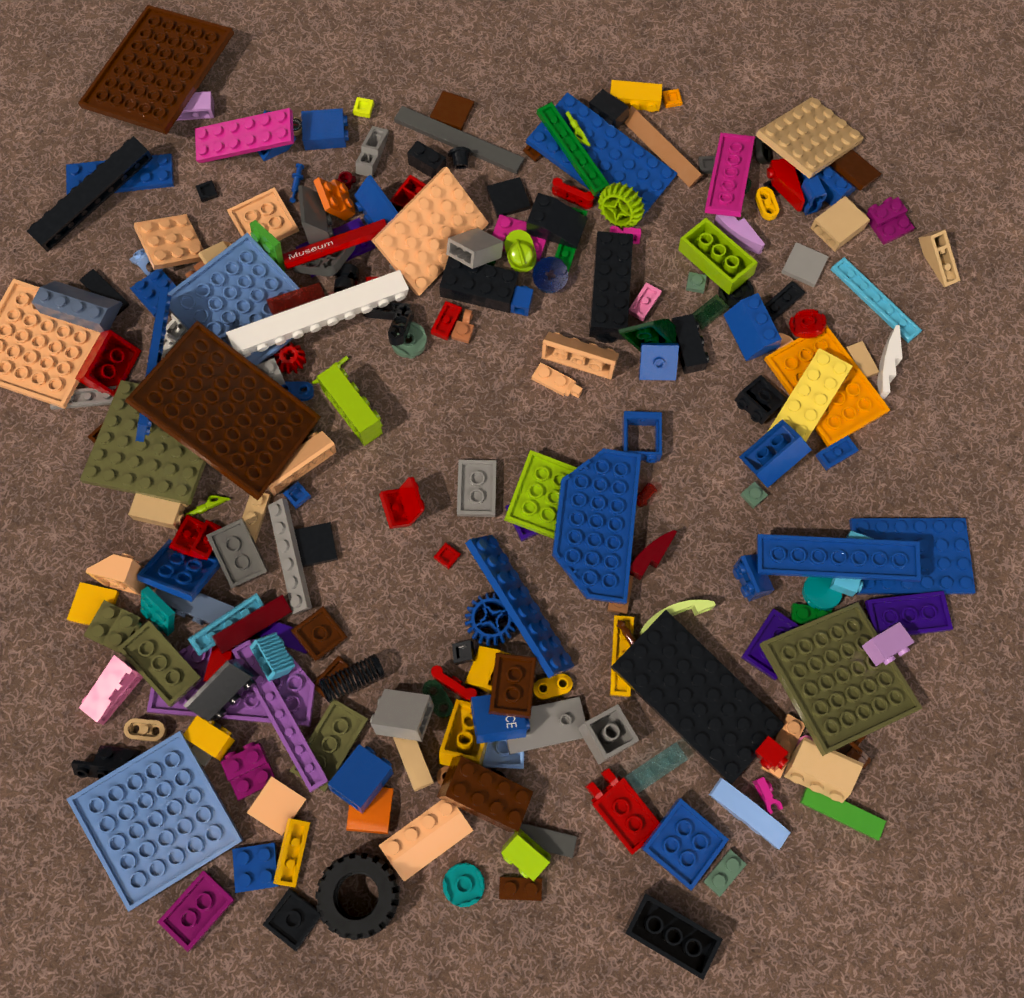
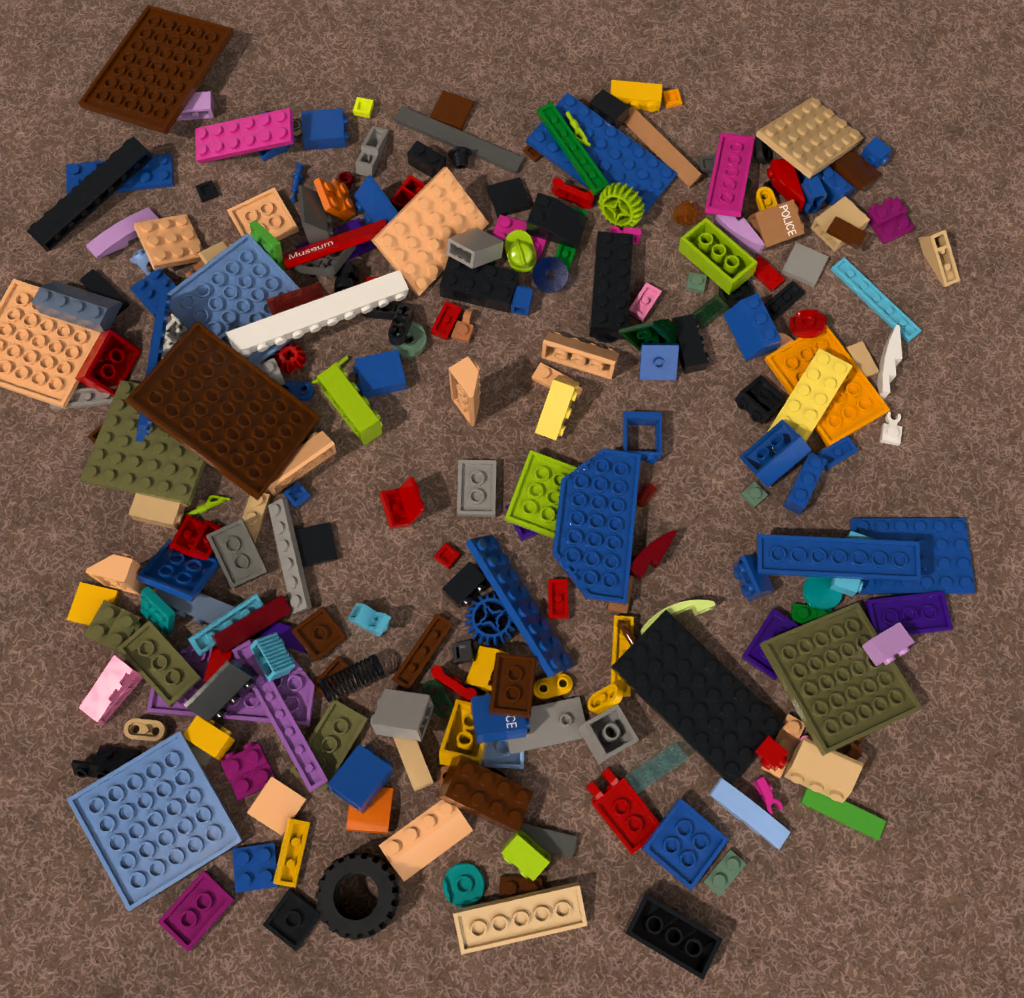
none -> lavender slope [86,207,159,259]
none -> medium azure brick [347,603,391,637]
none -> blue brick [352,349,407,398]
none -> reddish brown plate [392,613,454,691]
none -> black brick [442,562,487,608]
none -> light nougat slope [448,356,481,427]
none -> tan plate [453,882,588,955]
none -> light yellow wedge [535,375,580,440]
none -> red plate [548,579,569,619]
none -> yellow plate [588,684,623,714]
none -> clear orange piece [673,200,698,226]
none -> medium nougat brick [749,200,805,249]
none -> red plate [754,255,785,292]
none -> blue brick [782,452,827,515]
none -> reddish brown tile [826,216,867,250]
none -> blue brick [861,137,892,169]
none -> white plate [880,412,902,446]

